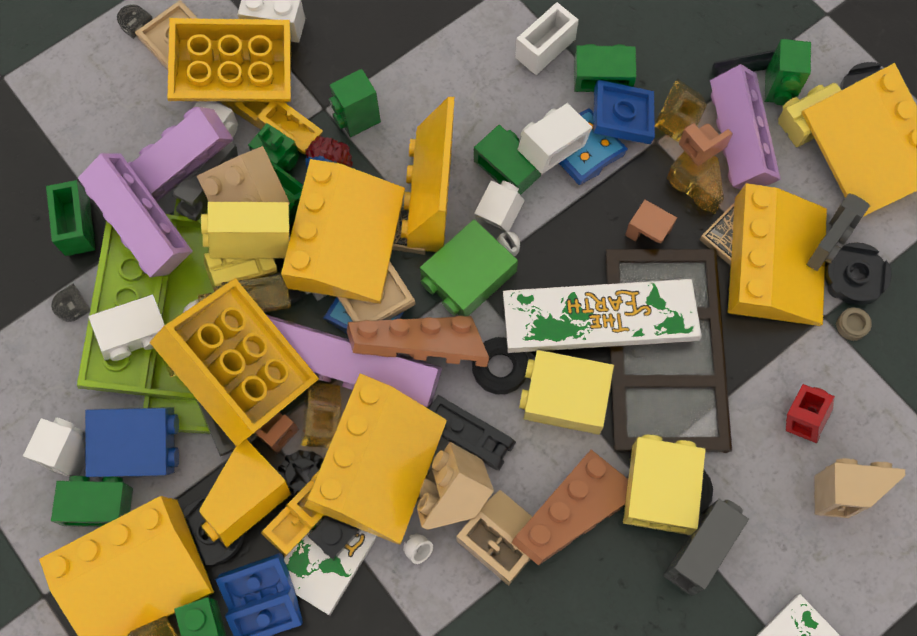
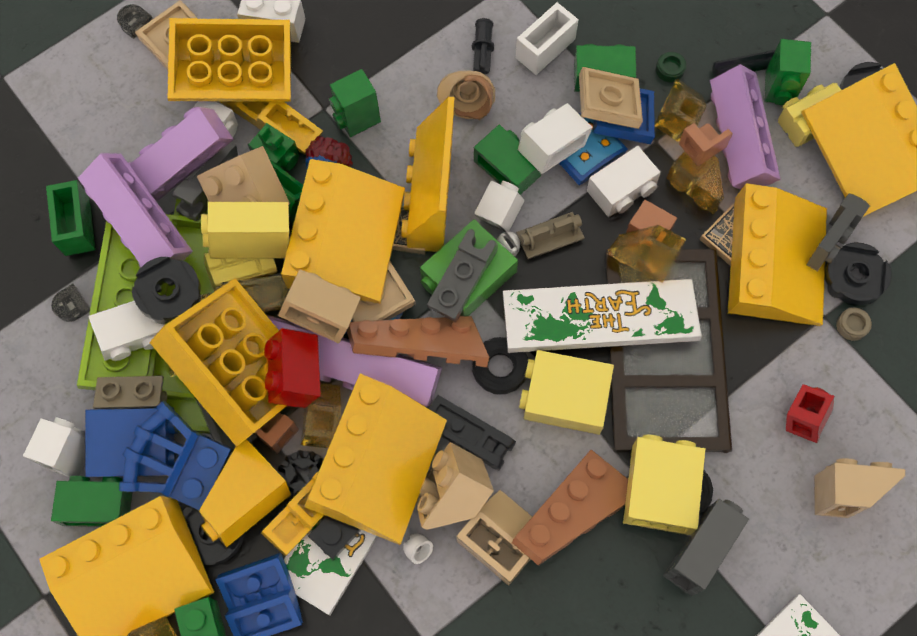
none -> dark tan hinge [93,376,167,409]
none -> blue plate [119,401,233,510]
none -> black plate [132,257,201,324]
none -> red brick [264,328,321,408]
none -> tan slope [278,269,361,343]
none -> dark grey plate [427,229,498,322]
none -> tan piece [437,70,495,120]
none -> black axle [472,18,494,74]
none -> dark tan hinge [516,212,584,259]
none -> tan tile [579,67,643,129]
none -> white piece [587,146,661,217]
none -> clear yellow slope [607,225,686,283]
none -> dark green tile [656,52,686,82]

